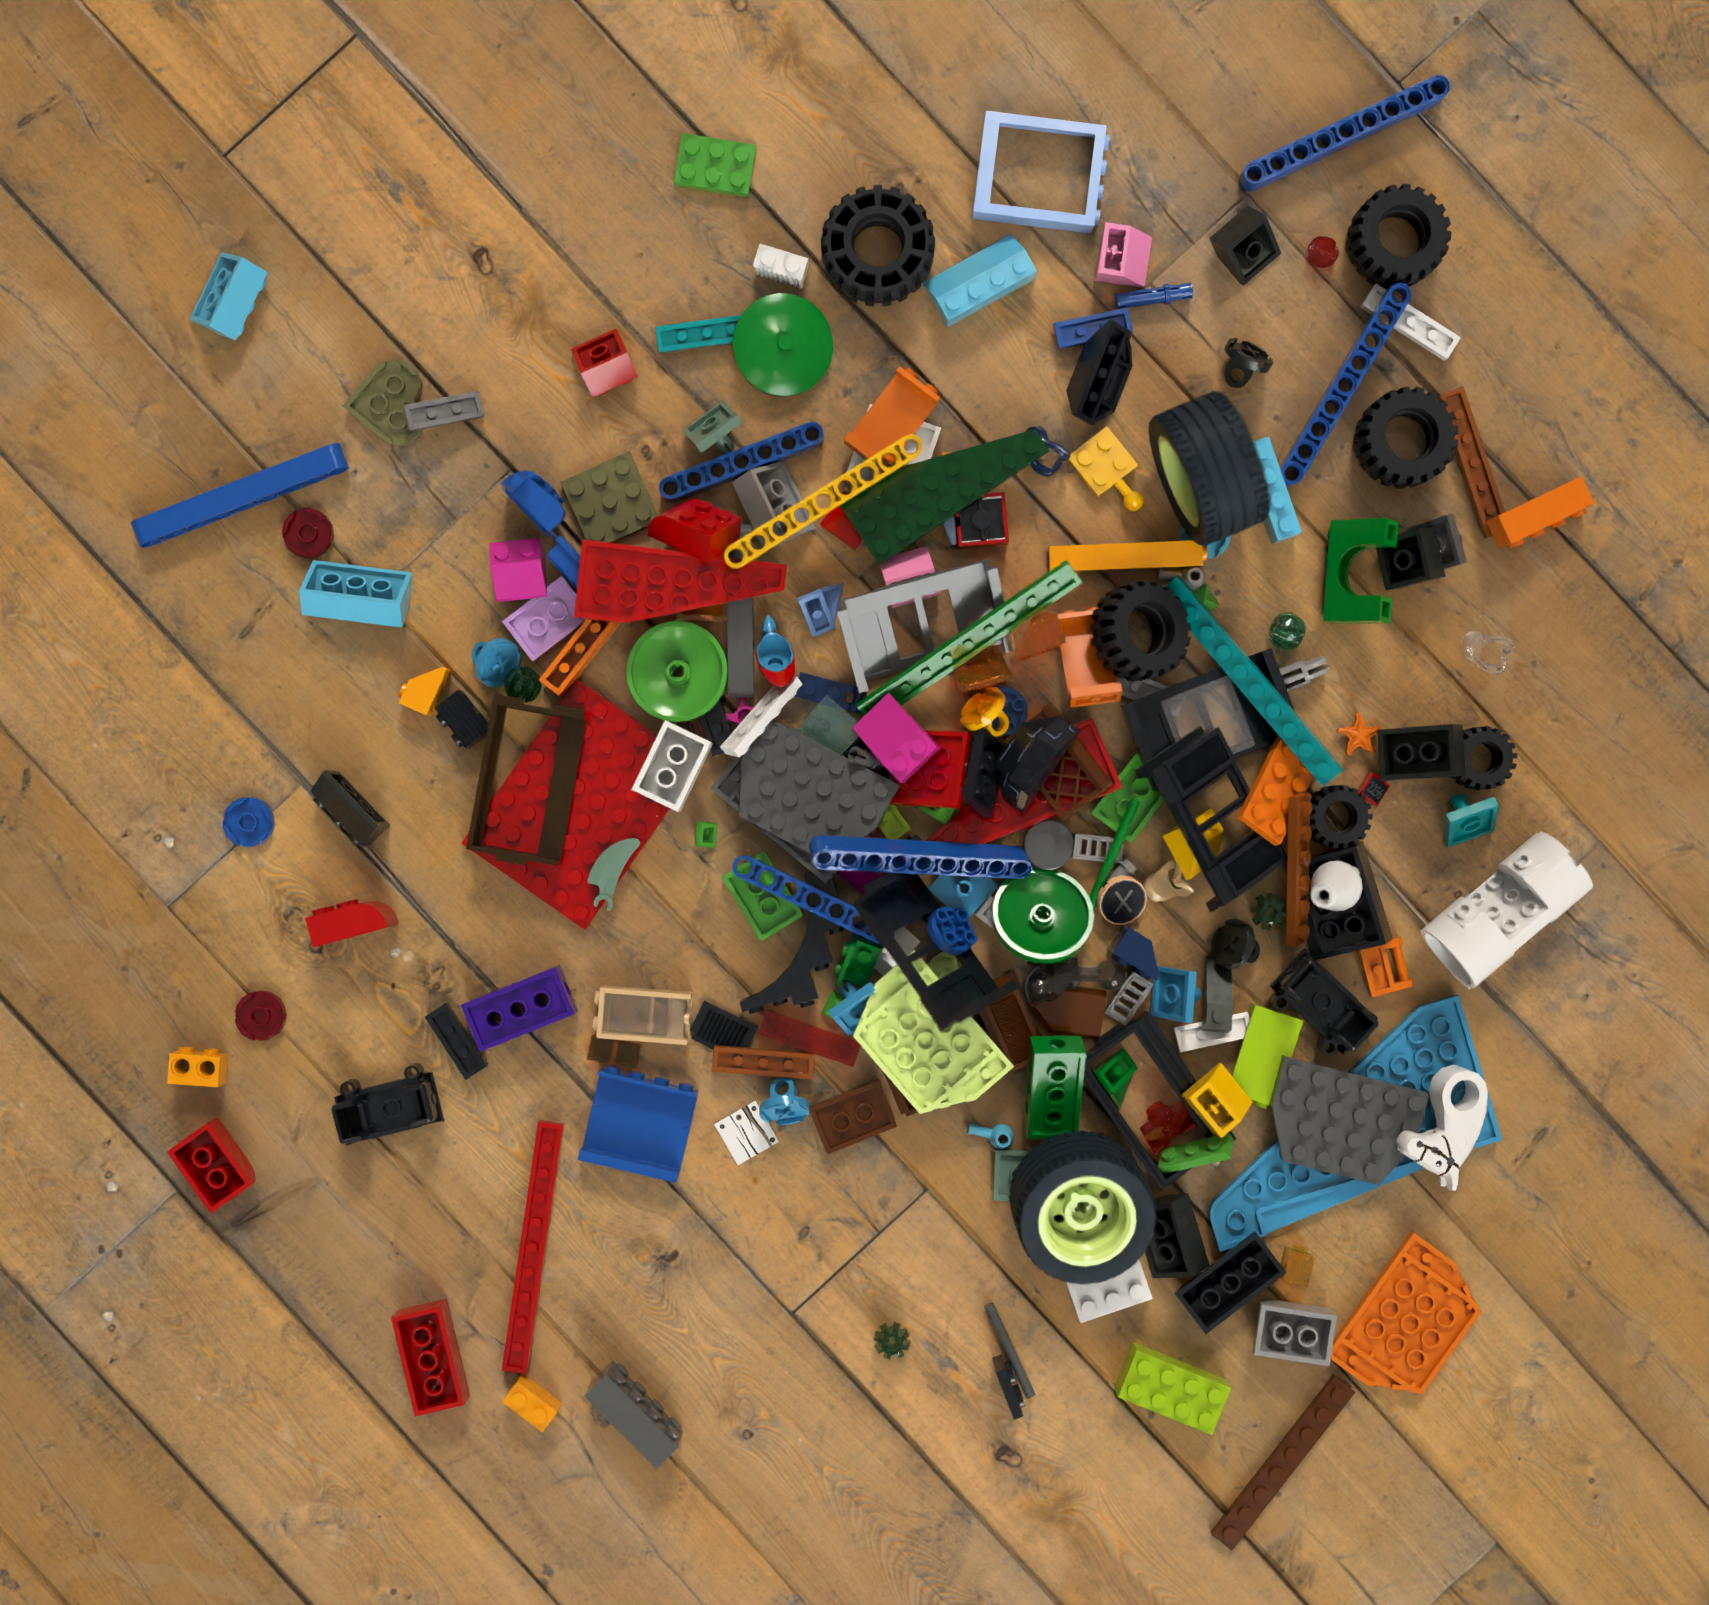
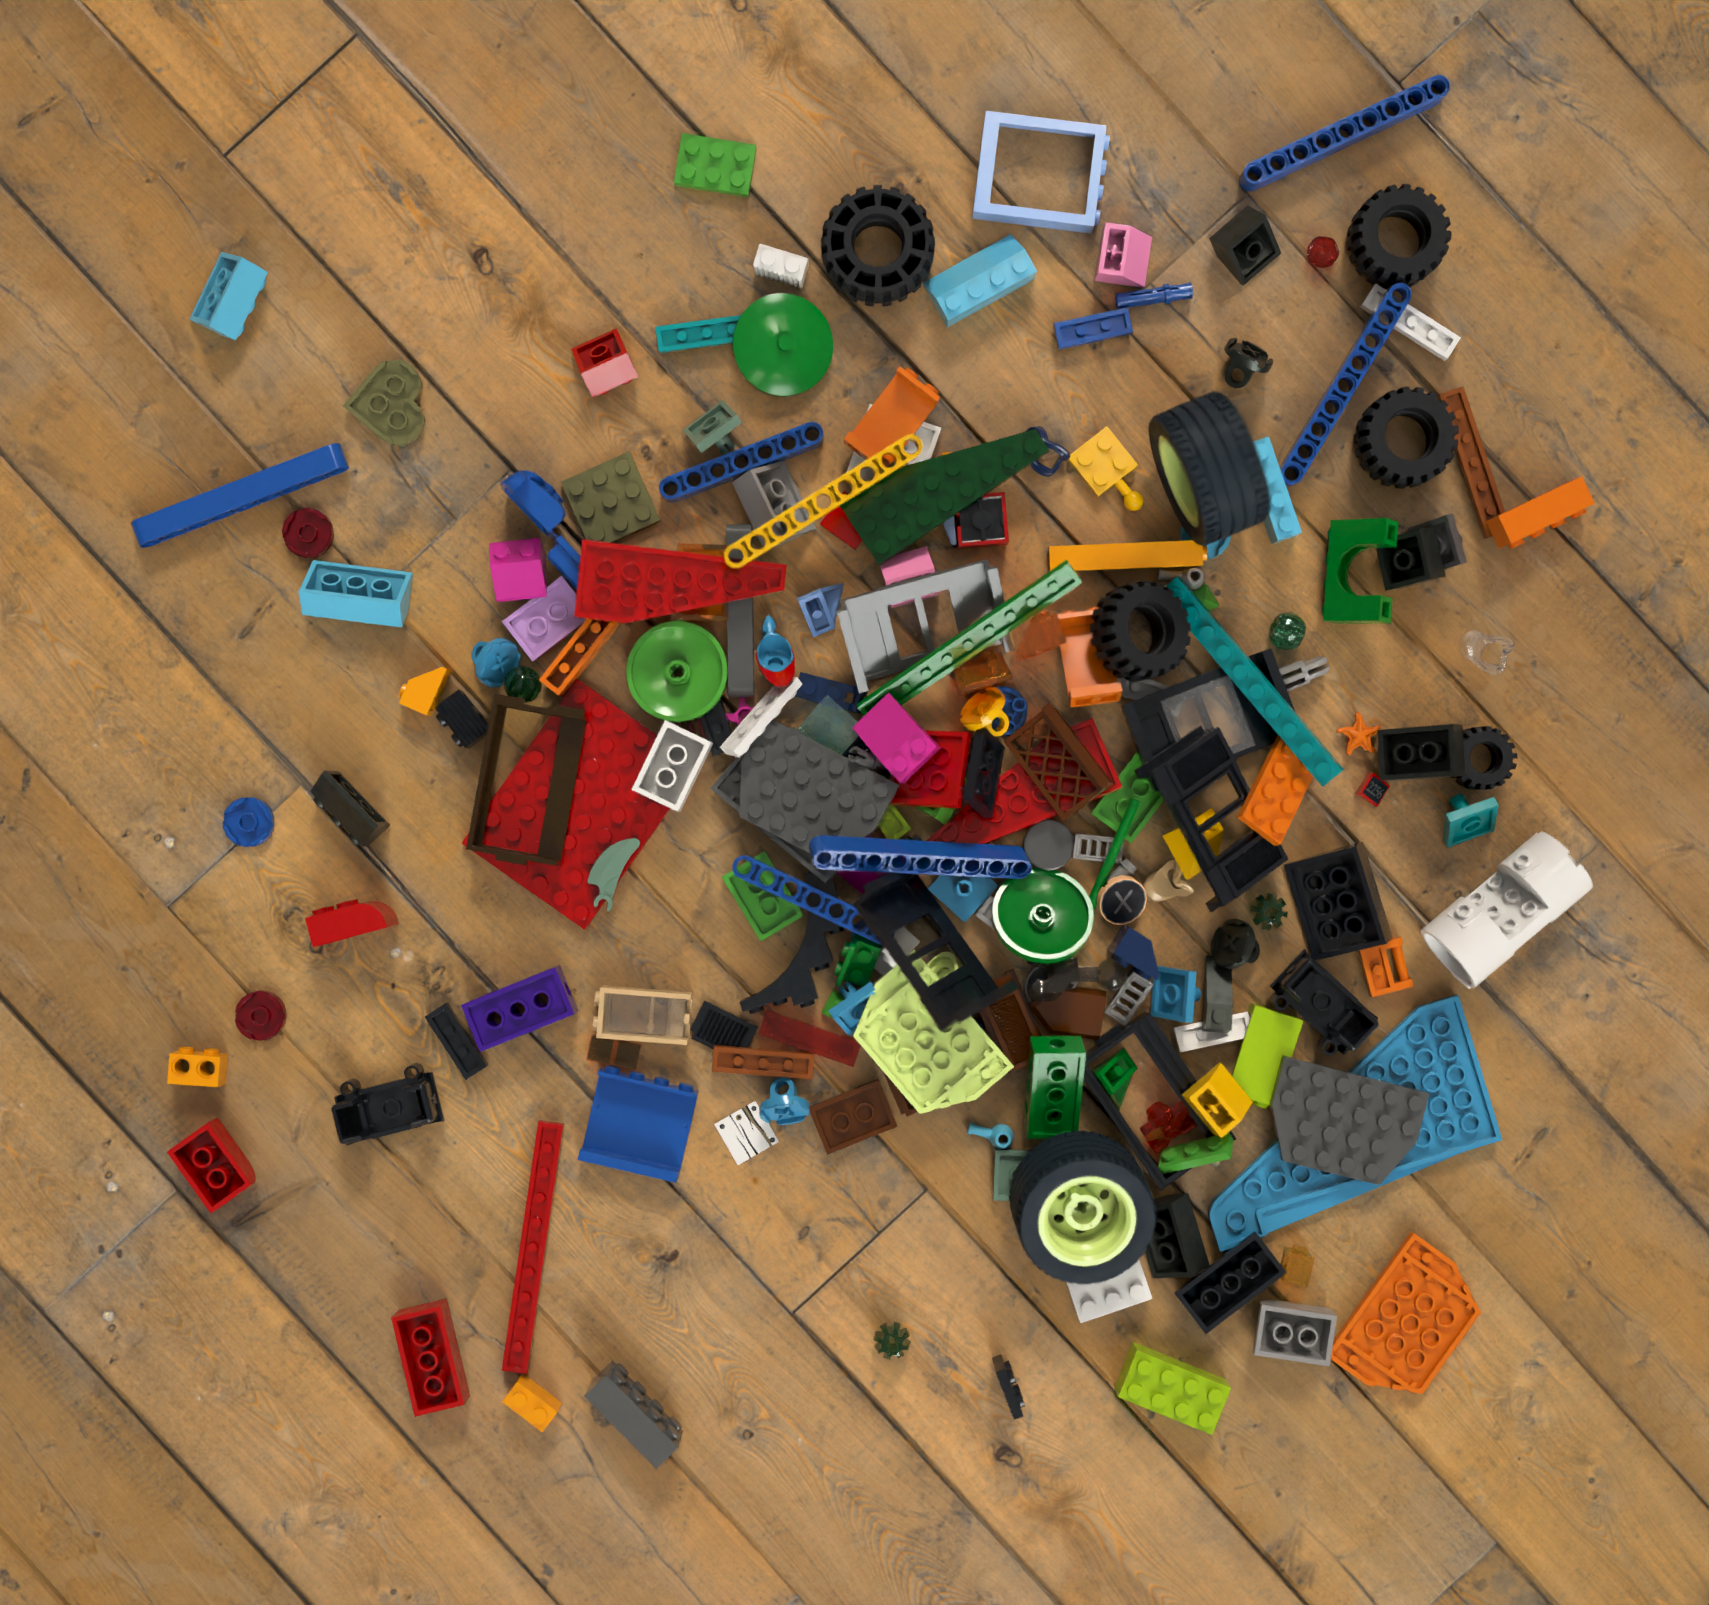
flat silver plate [403,391,485,432] -> none
red brick [647,499,741,563] -> none
bright green slope [694,821,718,848] -> none
blue tile [927,907,977,955] -> none
dark grey bar [984,1303,1035,1399] -> none
black wedge [994,716,1080,814] -> none
black wedge [1066,320,1133,426] -> none
reddish brown plate [1210,1374,1355,1551] -> none
dark orange plate [1286,792,1312,947] -> none
black tyre [1310,785,1372,849] -> none
white cone [1311,861,1363,911] -> none
white animal [1396,1065,1488,1191] -> none

